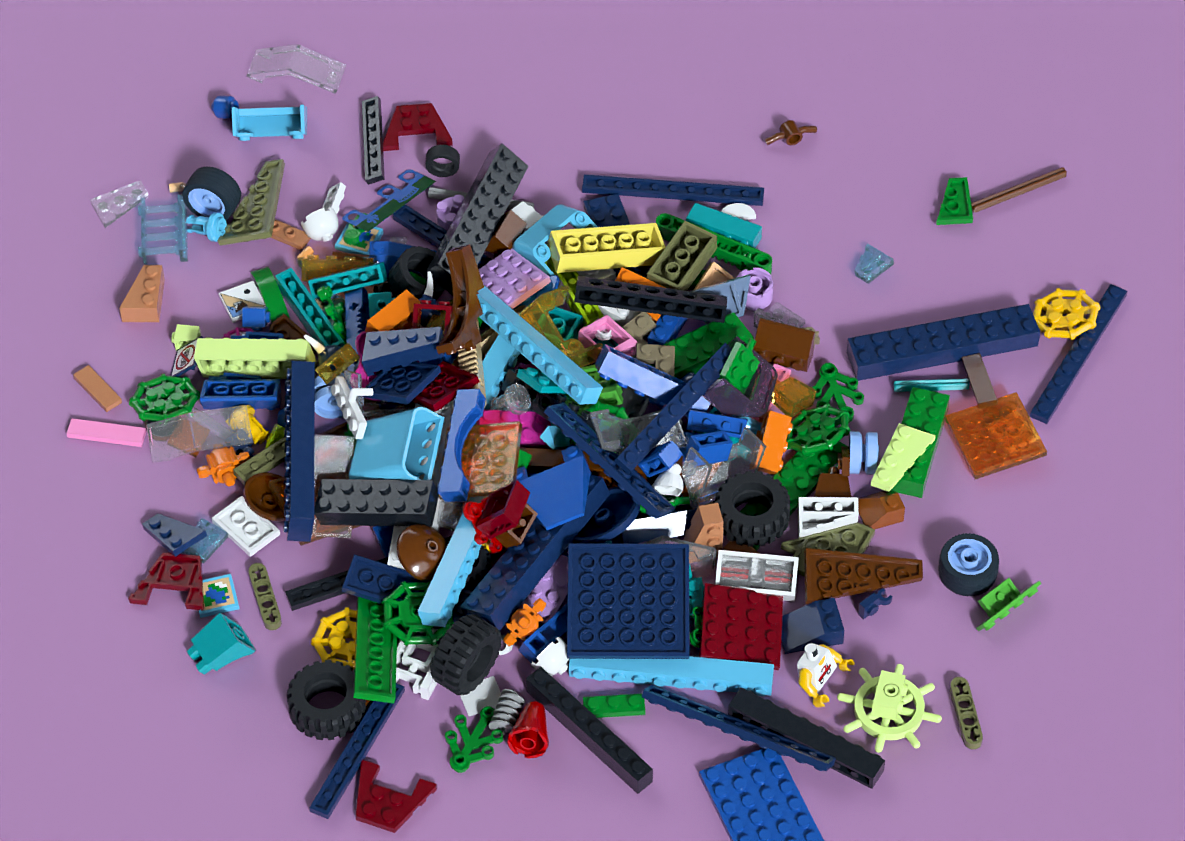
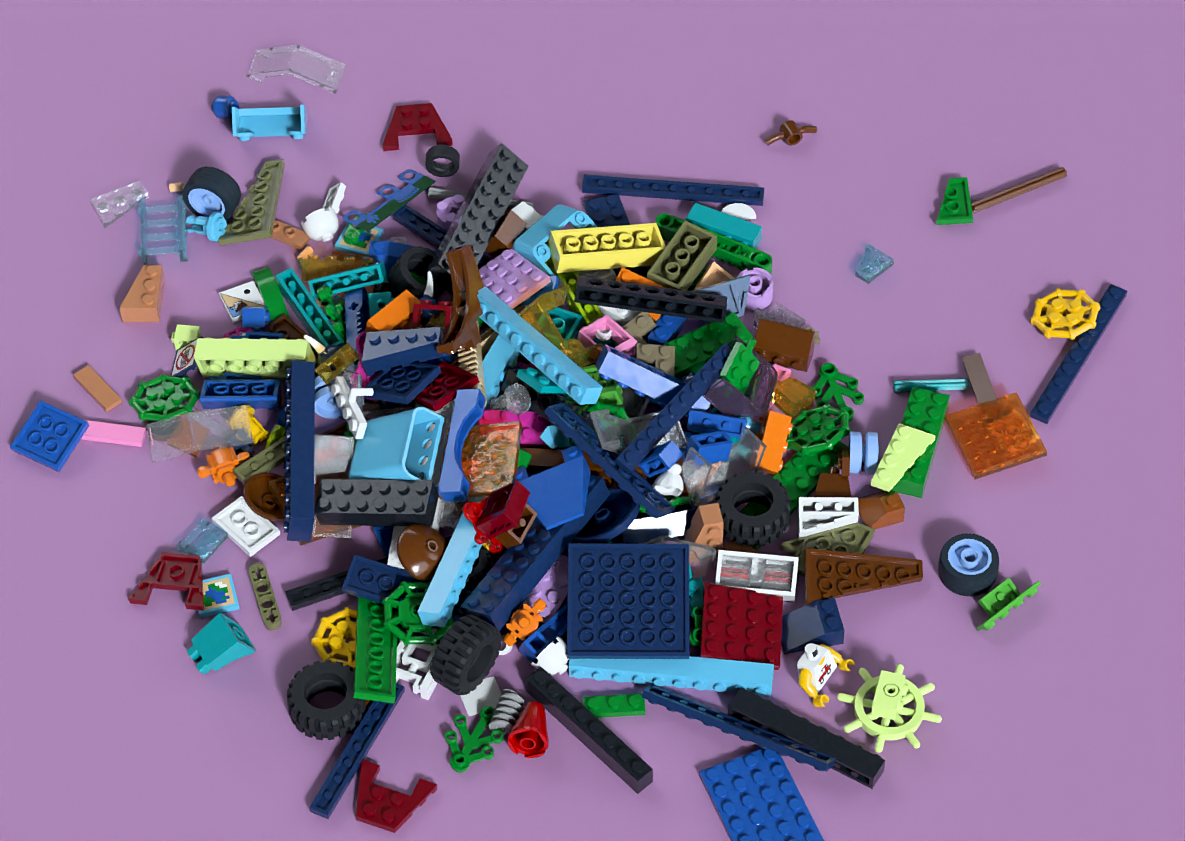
dark blue wing [142,514,207,557] -> none
plate [362,96,385,185] -> none
dark blue brick [846,304,1040,381] -> none
dark blue plate [858,588,893,620] -> none
olive beam [950,677,983,749] -> none
none -> blue plate [10,400,90,472]

